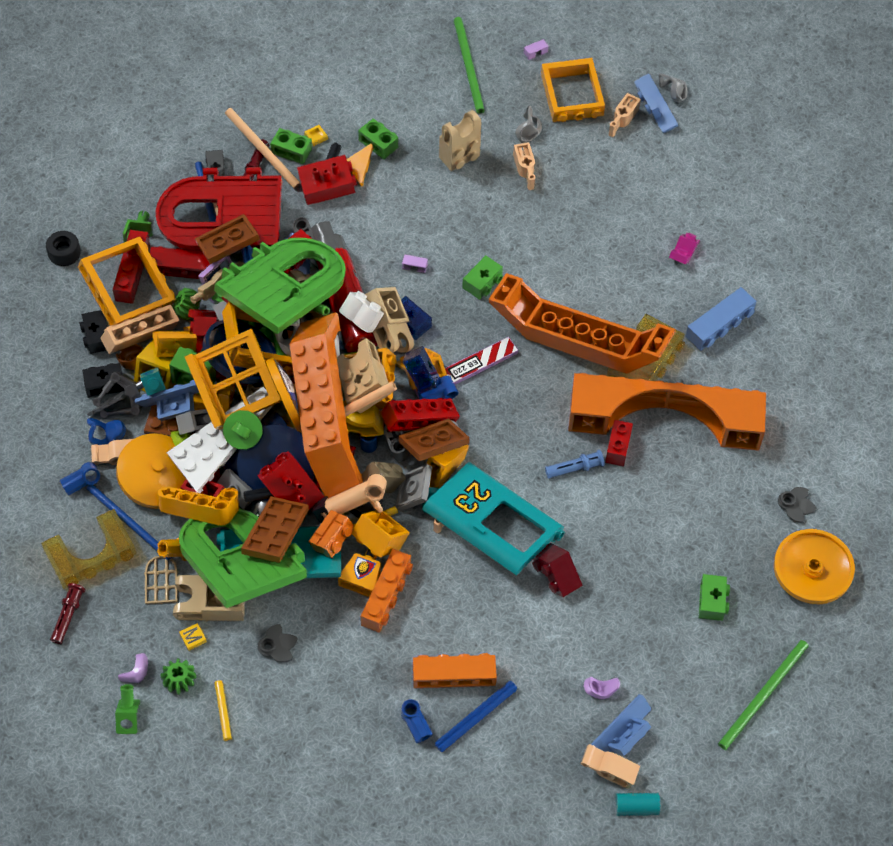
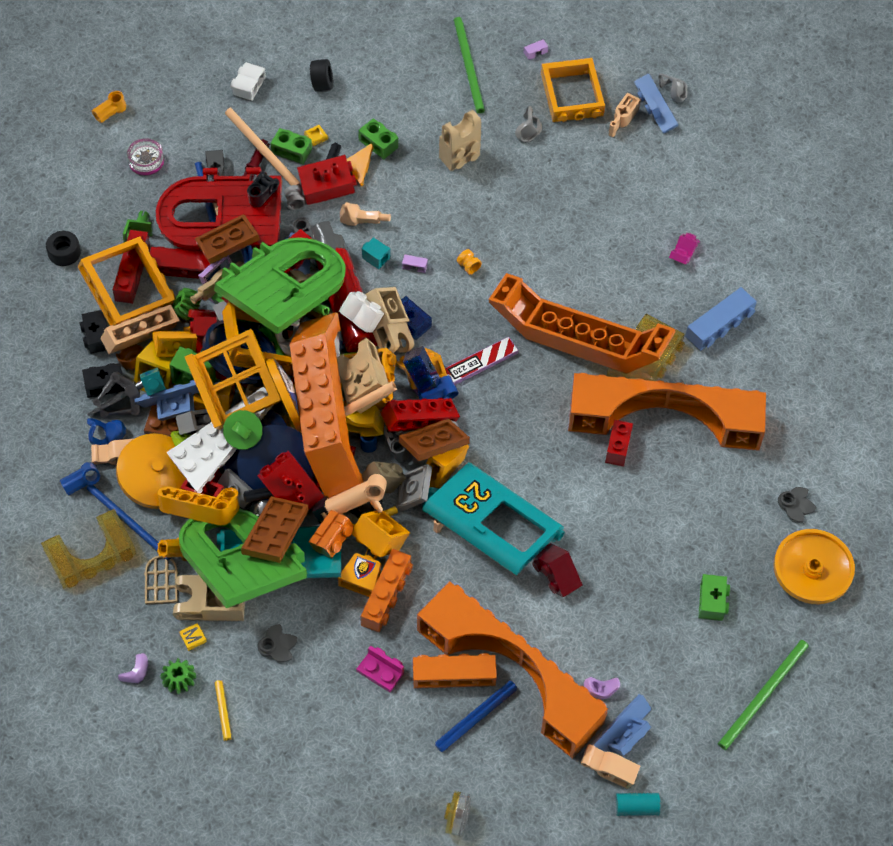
dark red pin [50,583,86,645] -> none
bright green bracket [115,684,140,734] -> none
blue piece [401,699,433,743] -> none
bright green brick [462,255,503,300] -> none
light nougat piece [513,142,535,190] -> none
medium blue pin [545,449,605,479] -> none
none -> light orange piece [91,91,127,123]
none -> clear piece [127,138,164,175]
none -> white brick [231,62,266,101]
none -> black piece [247,171,280,207]
none -> light grey wheel [284,185,305,210]
none -> black tyre [310,59,333,92]
none -> light nougat animal [340,202,391,226]
none -> dark pink bracket [356,646,404,693]
none -> teal brick [361,237,390,270]
none -> orange arch [417,581,608,759]
none -> clear piece [444,791,471,837]
none -> light orange wheel [457,249,482,275]

